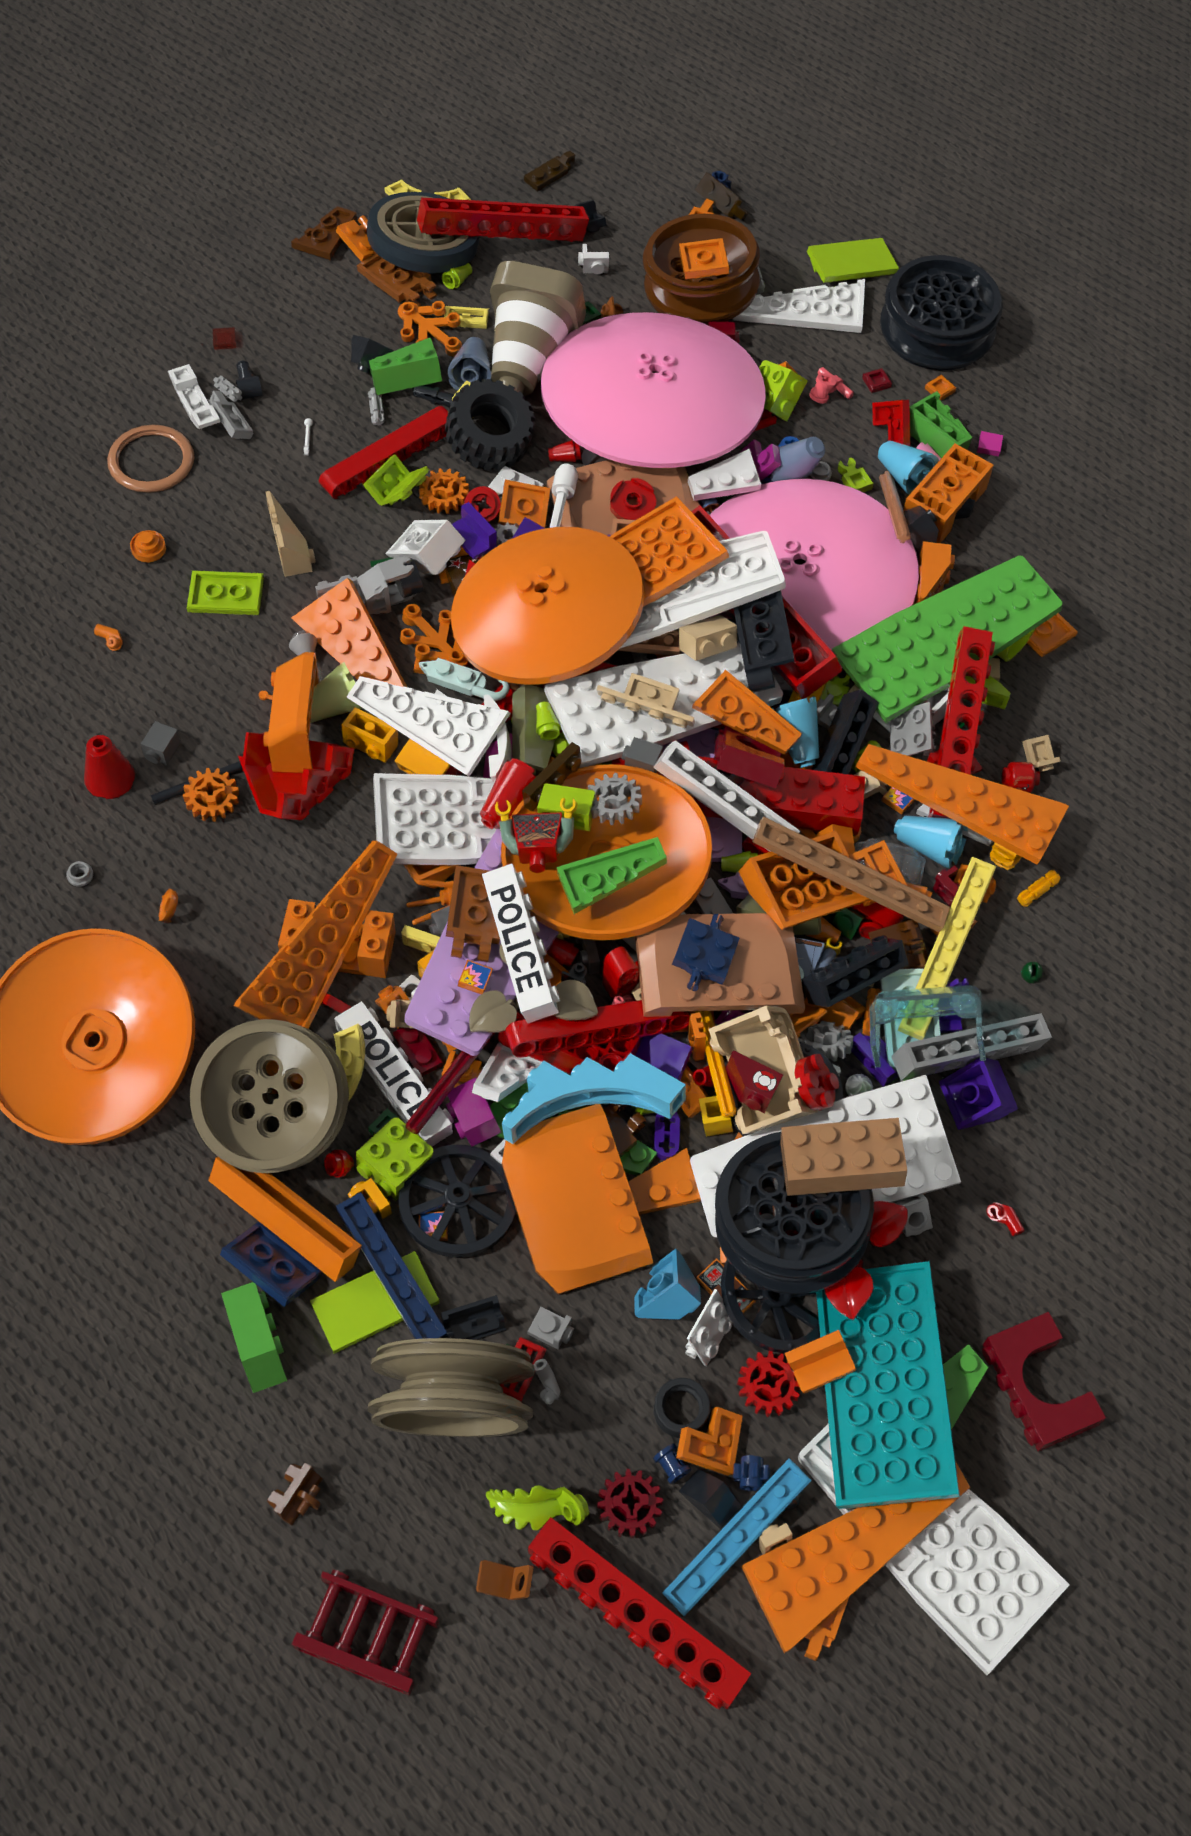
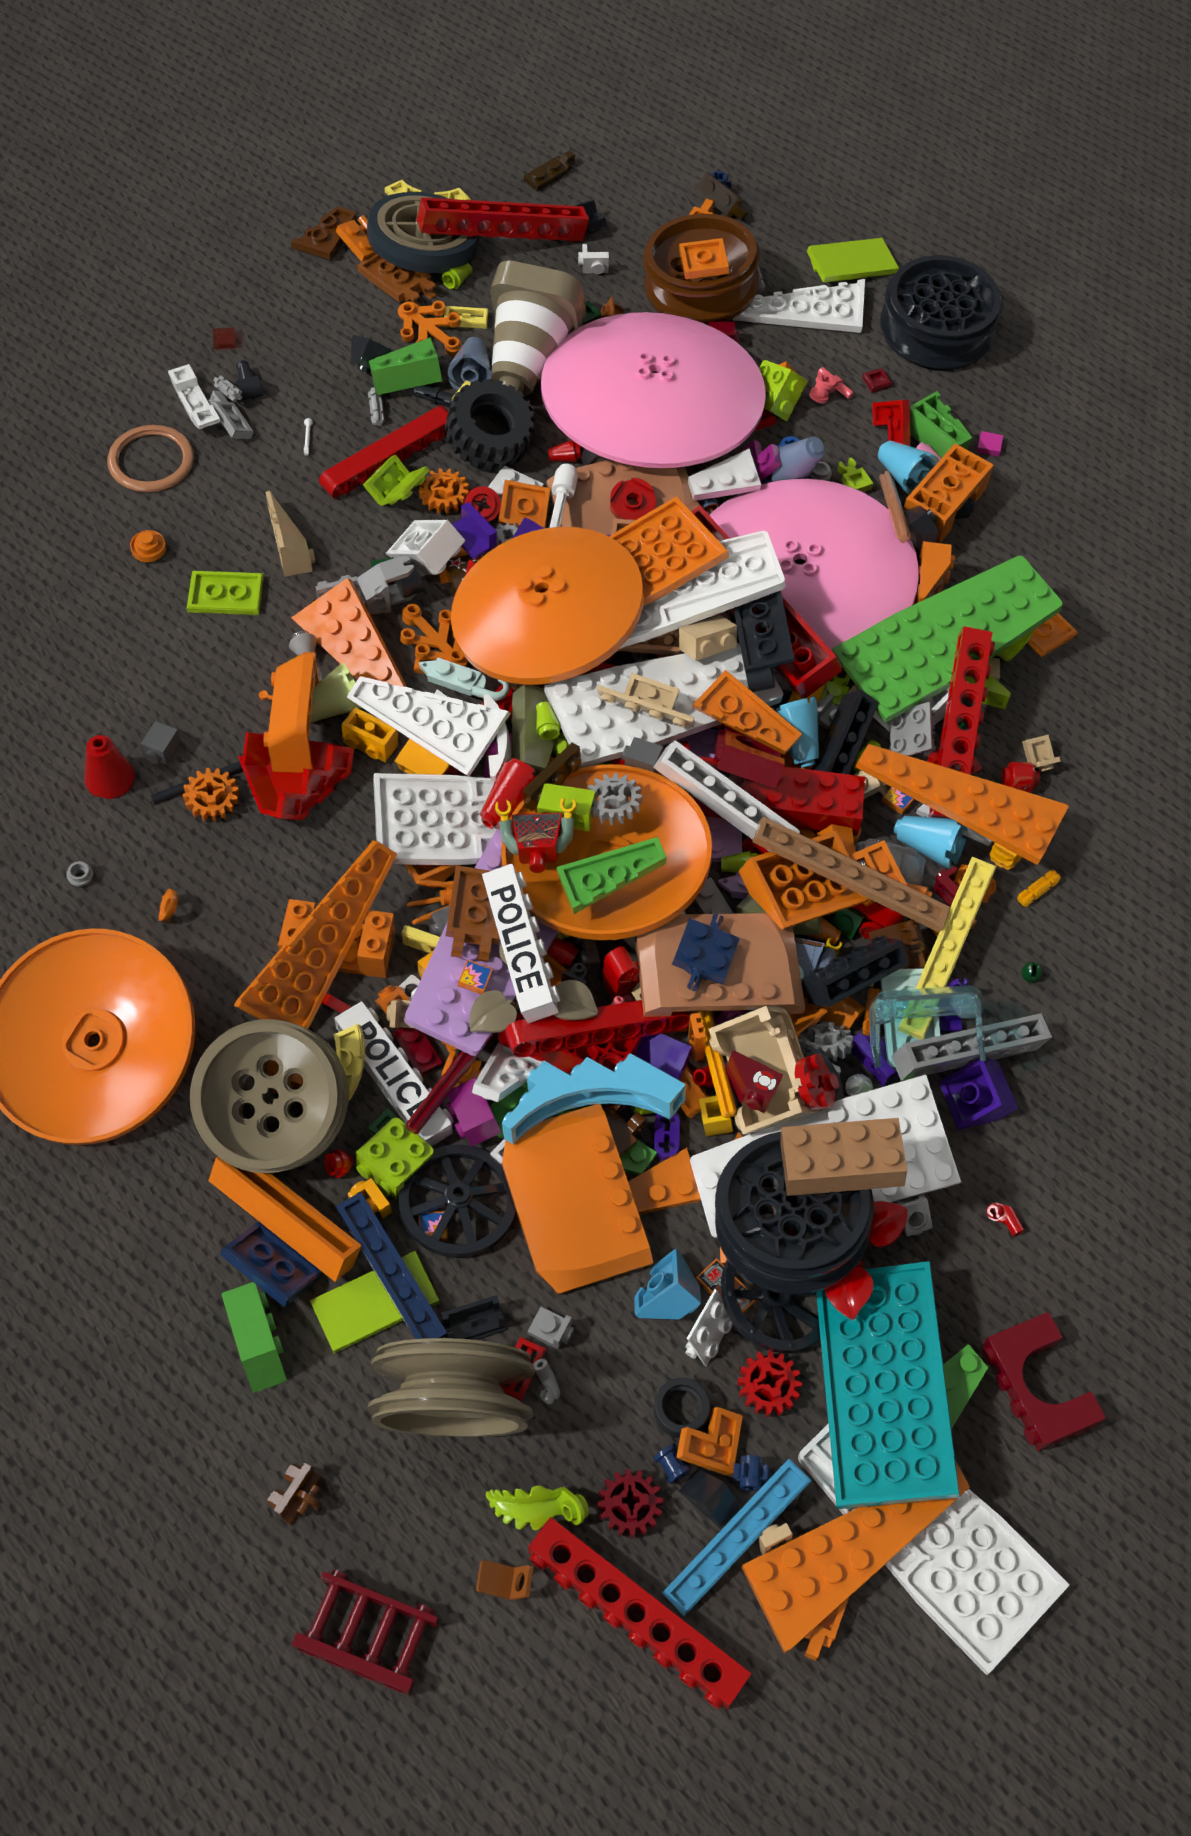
orange arm [94,624,123,651] -> none
orange panel [785,1330,856,1393] -> none
orange tile [925,375,956,400] -> none

